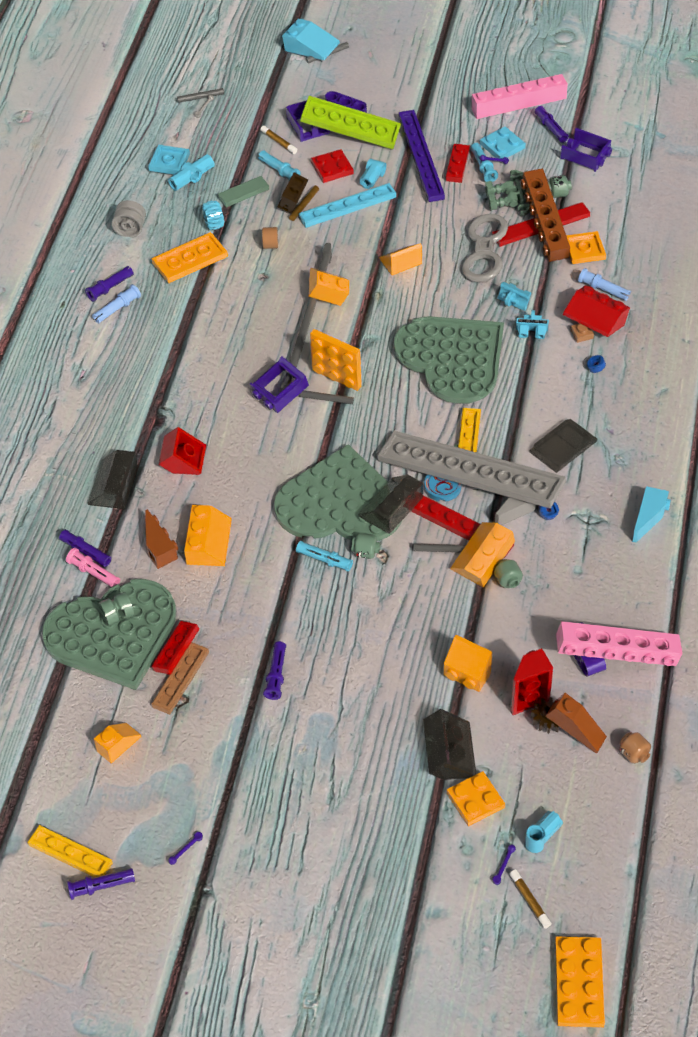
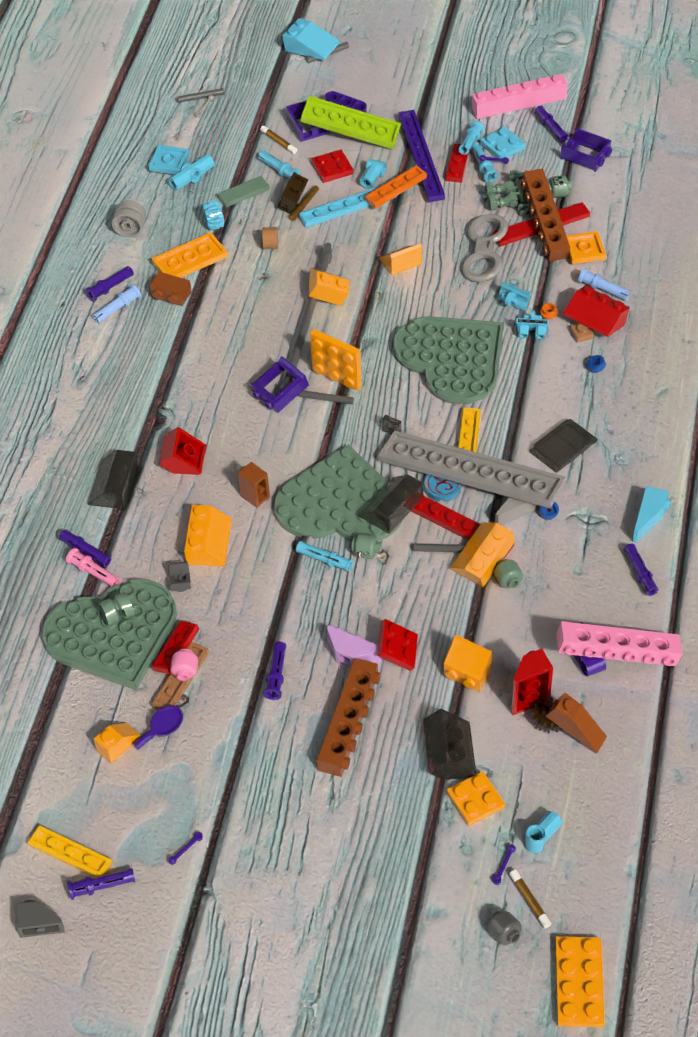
dark orange slope [145,509,178,569] -> none
medium nougat head [619,732,651,764] -> none
none -> dark grey slope [16,900,65,938]
none -> dark purple piece [133,705,183,750]
none -> dark orange brick [150,272,192,306]
none -> dark grey bracket [169,561,191,592]
none -> bright pink head [170,649,198,681]
none -> dark orange brick [238,462,270,508]
none -> dark orange brick [317,658,381,777]
none -> lavender slope [327,625,383,668]
none -> orange tile [365,165,427,209]
none -> red plate [377,619,418,671]
none -> clear smoke tile [382,415,402,435]
none -> medium azure pin [459,121,484,155]
none -> dark grey head [488,911,522,945]
none -> orange plate [540,303,558,319]
none -> dark purple pin [623,543,659,596]

